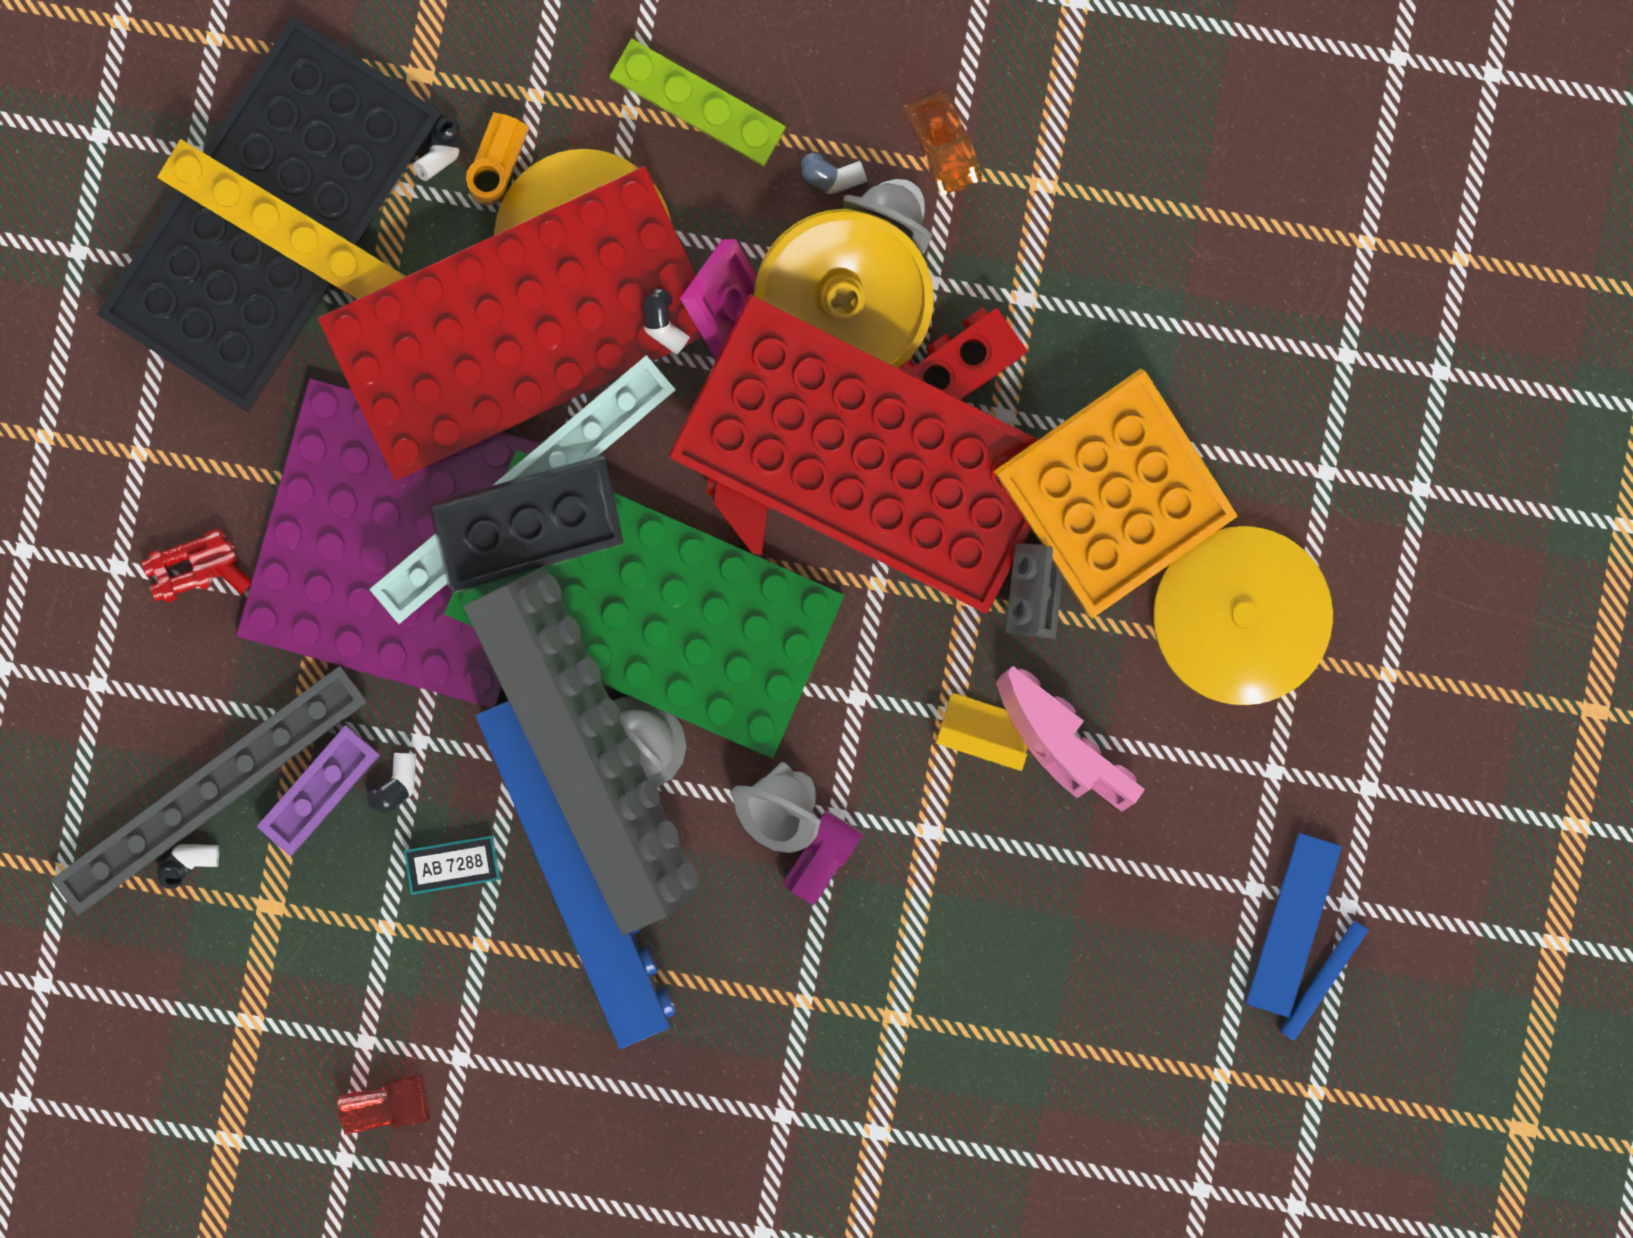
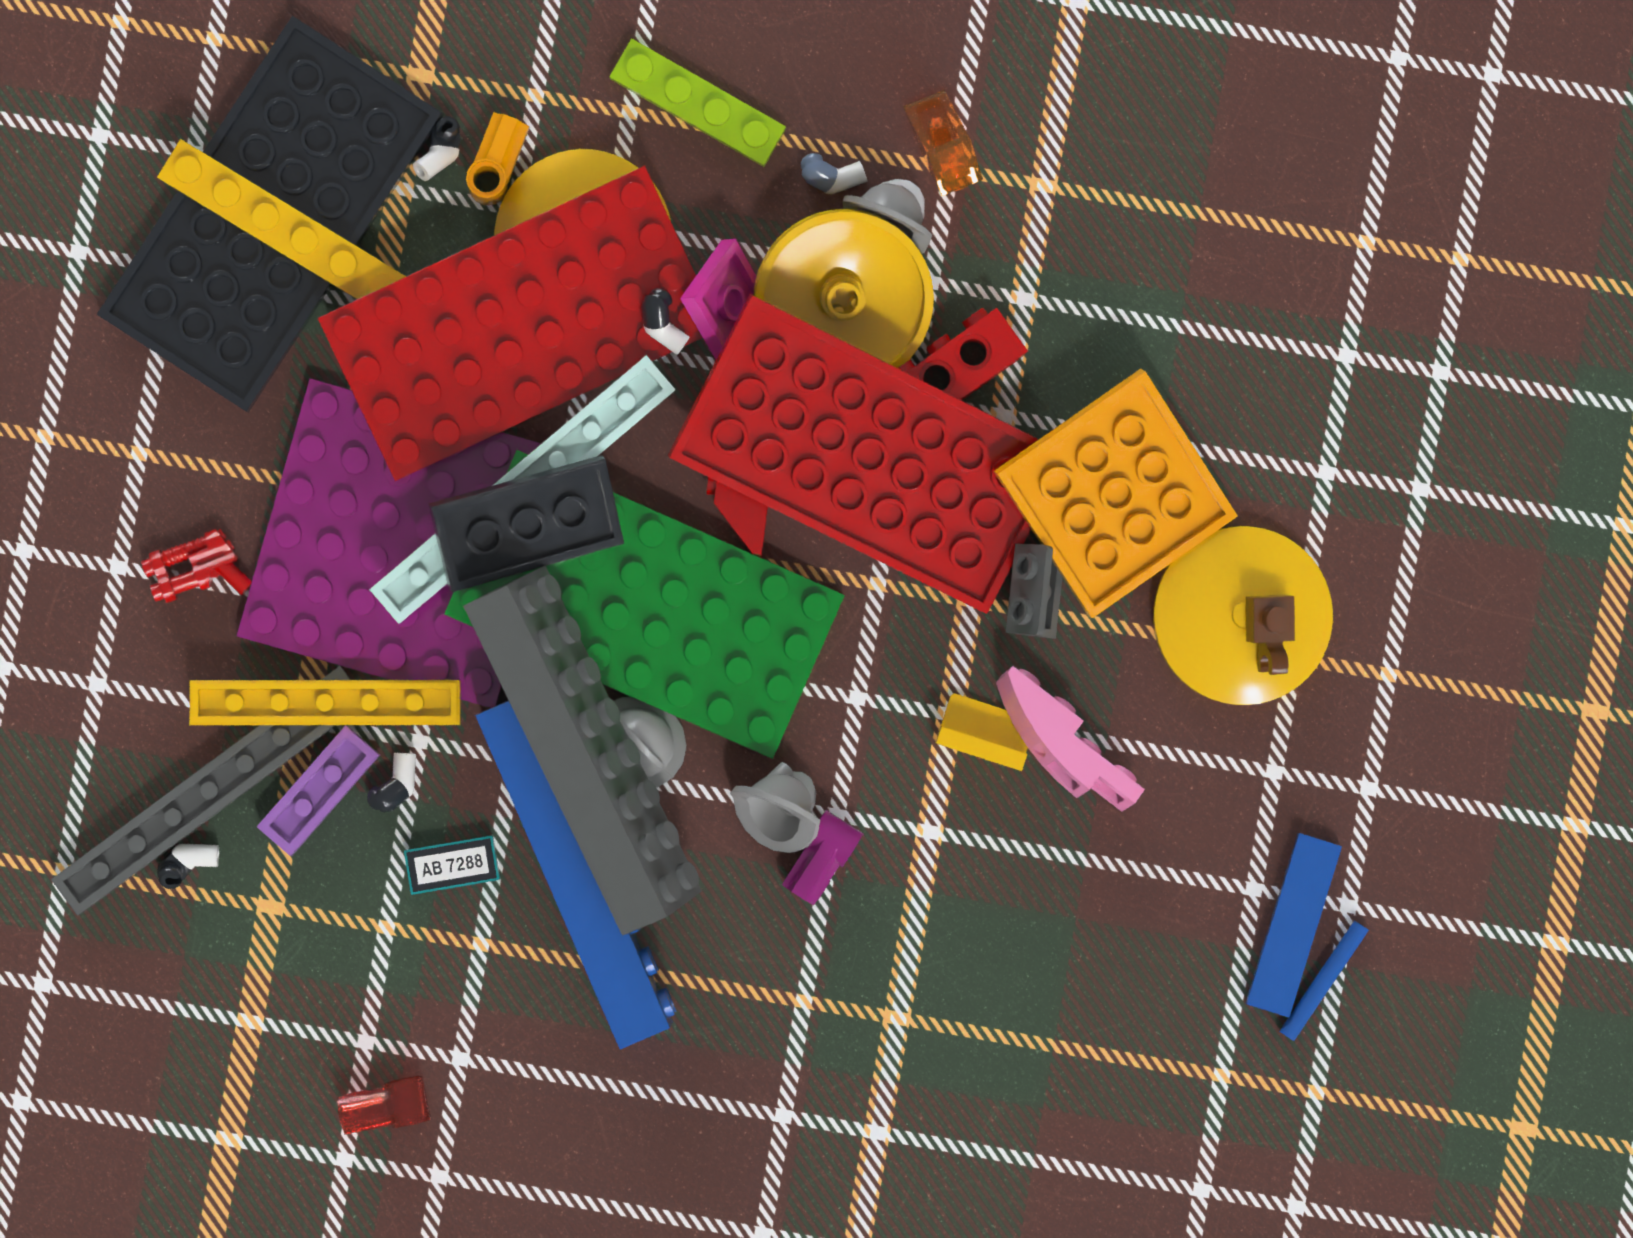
none -> yellow tile [189,680,461,725]
none -> reddish brown plate [1246,594,1295,675]

